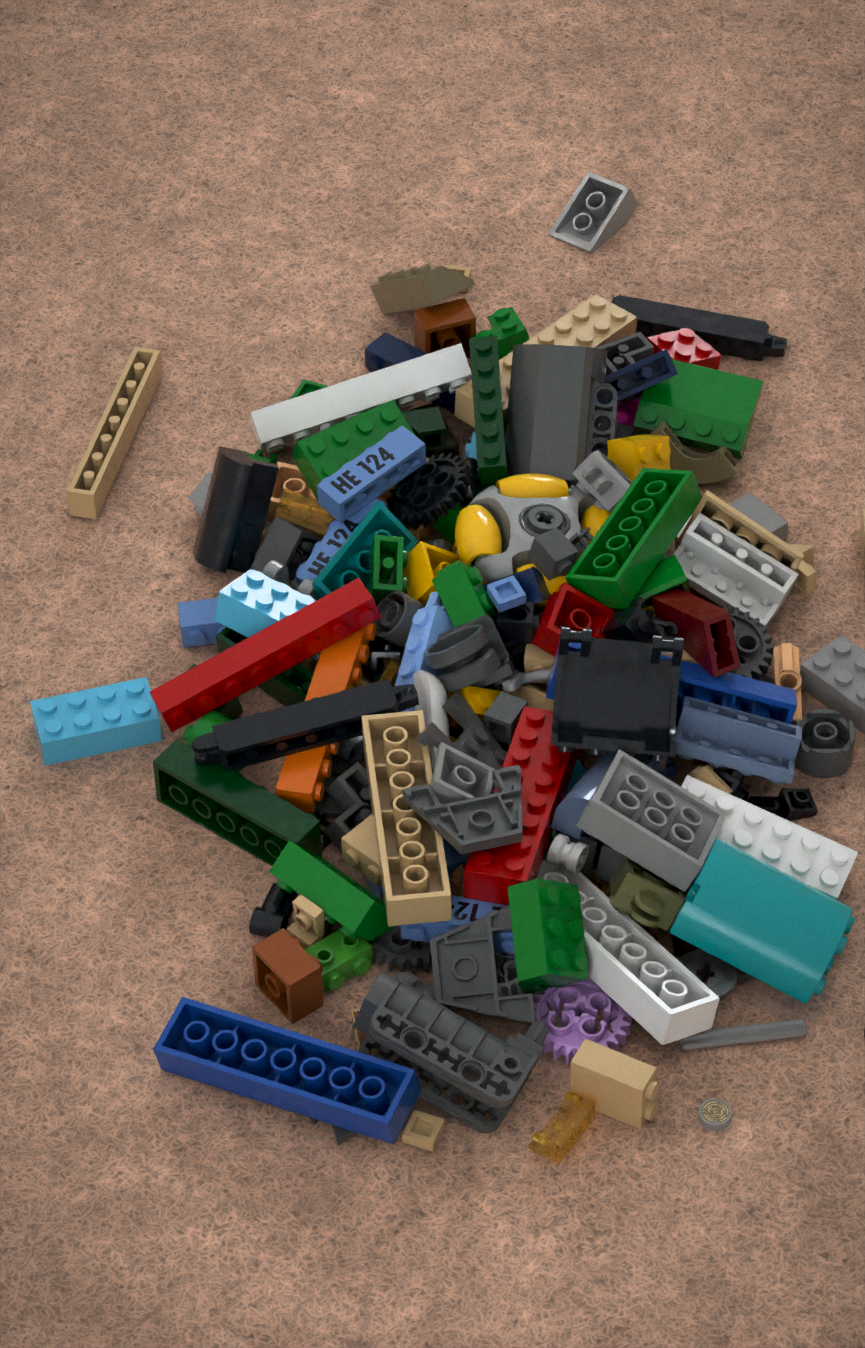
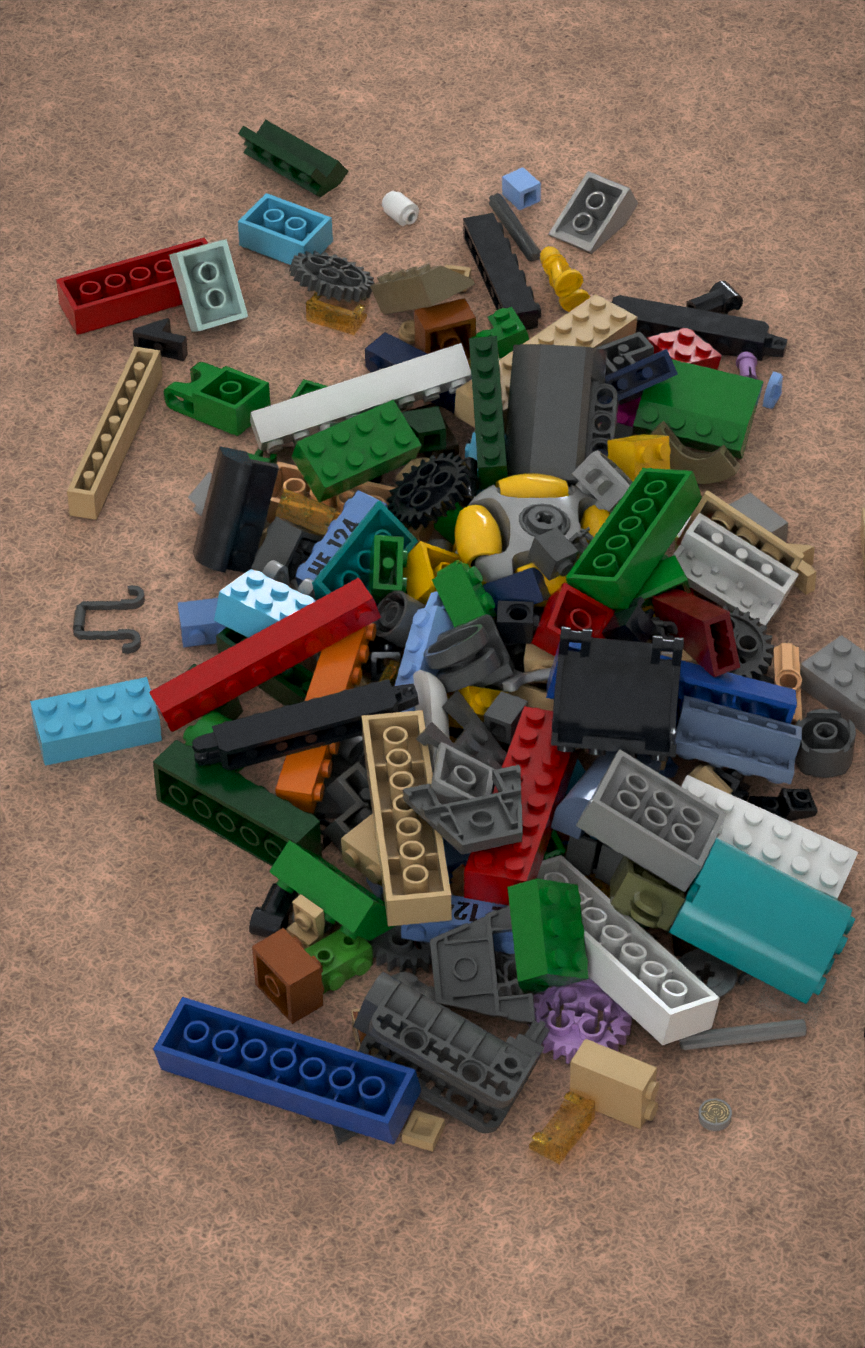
medium blue brick [317,425,426,523] -> none
medium blue plate [487,575,526,613] -> none
white wheel [547,833,589,874] -> none
none -> red brick [56,237,208,335]
none -> dark grey piece [73,585,145,654]
none -> black slope [133,318,188,361]
none -> green brick [163,362,271,436]
none -> light aqua brick [169,239,248,332]
none -> dark green brick [238,119,349,197]
none -> medium azure brick [238,193,333,265]
none -> dark grey gear [289,251,375,303]
none -> clear yellow hinge [306,292,367,335]
none -> white brick [382,191,419,226]
none -> tan plate [399,320,415,344]
none -> black brick [463,213,541,330]
none -> dark grey axle [489,193,541,262]
none -> light blue brick [502,167,541,210]
none -> yellow piece [540,246,590,312]
none -> black piece [686,281,743,315]
none -> lavender pin [736,352,757,379]
none -> light blue tile [762,372,783,409]

